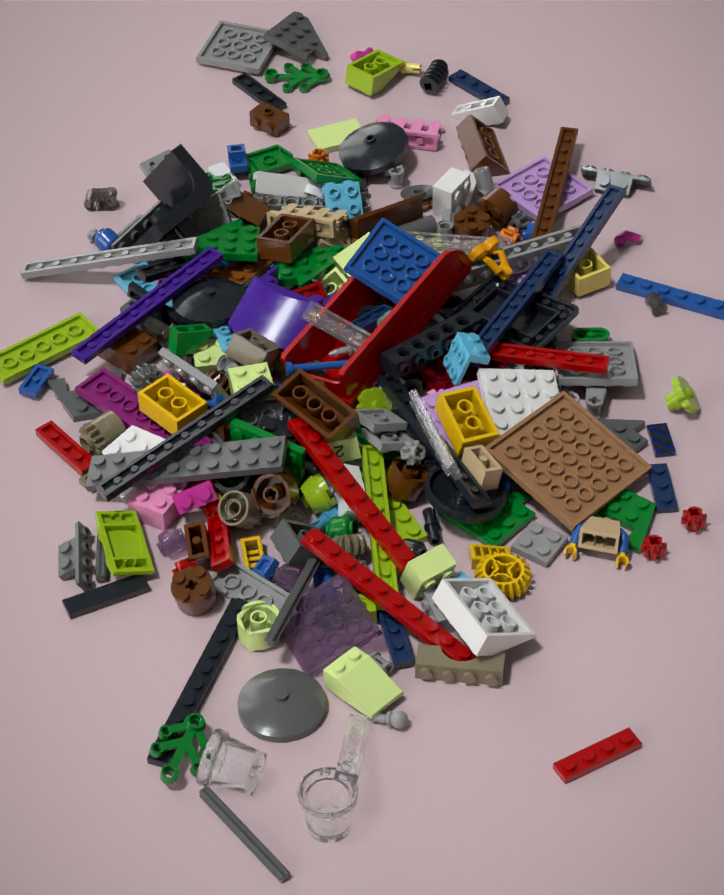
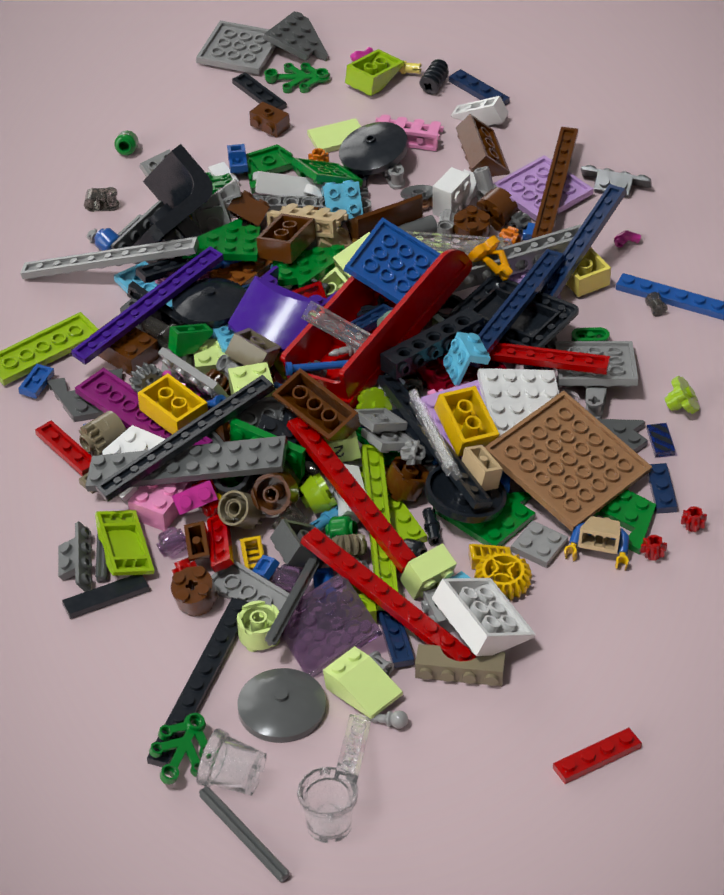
none -> green head [114,130,139,156]

